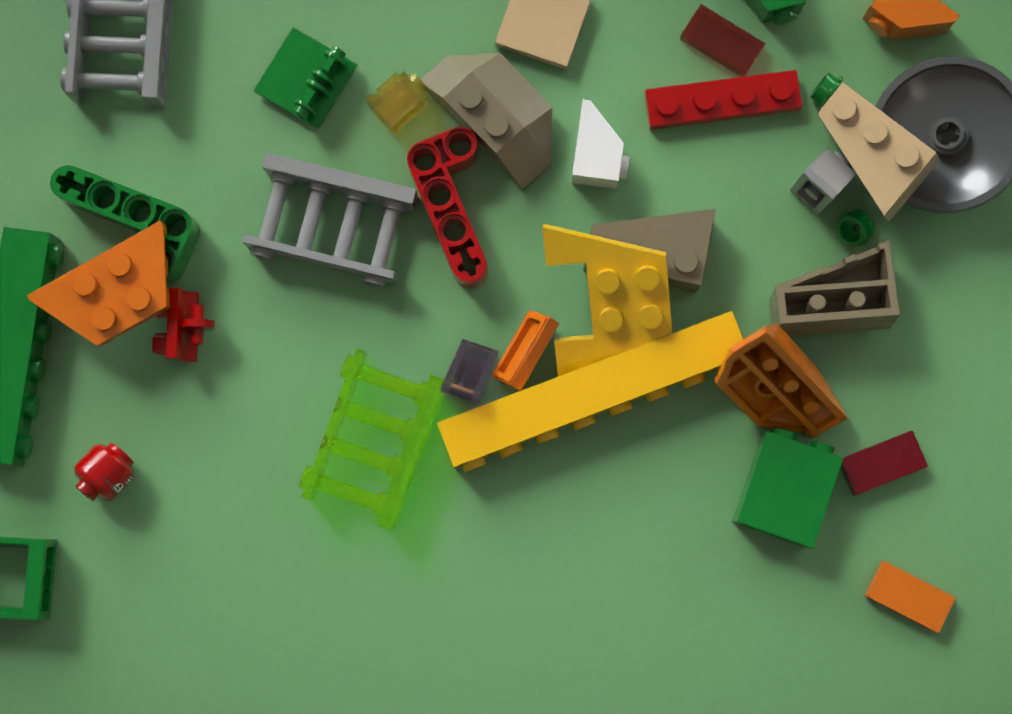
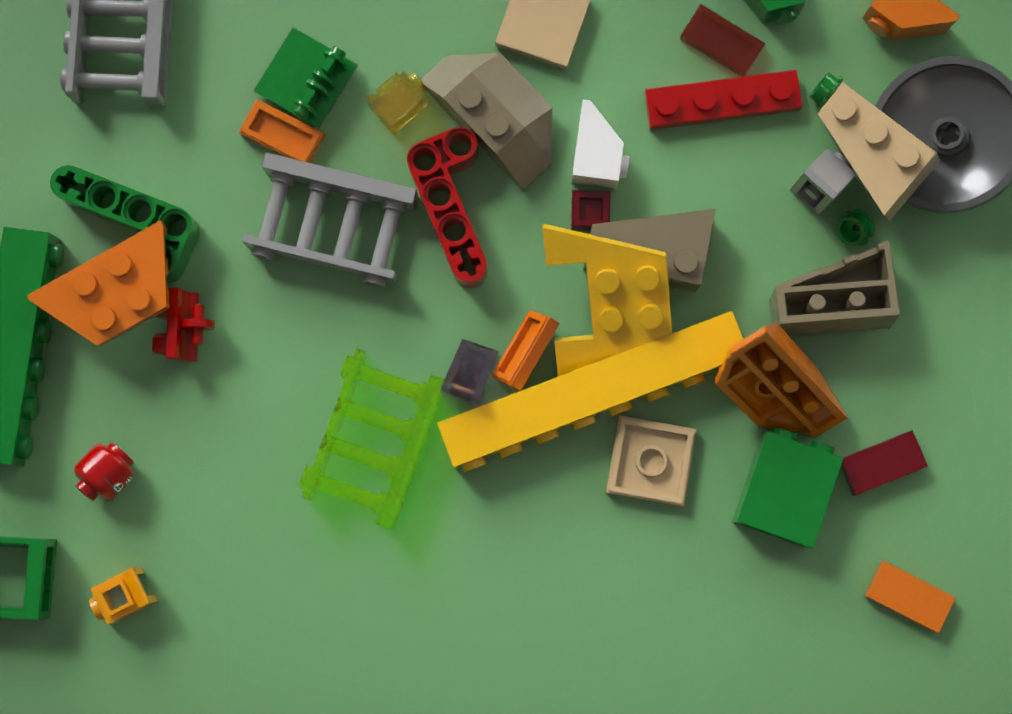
none -> light orange window [89,566,158,625]
none -> orange tile [239,99,325,163]
none -> dark red tile [571,190,611,231]
none -> tan tile [606,415,697,507]

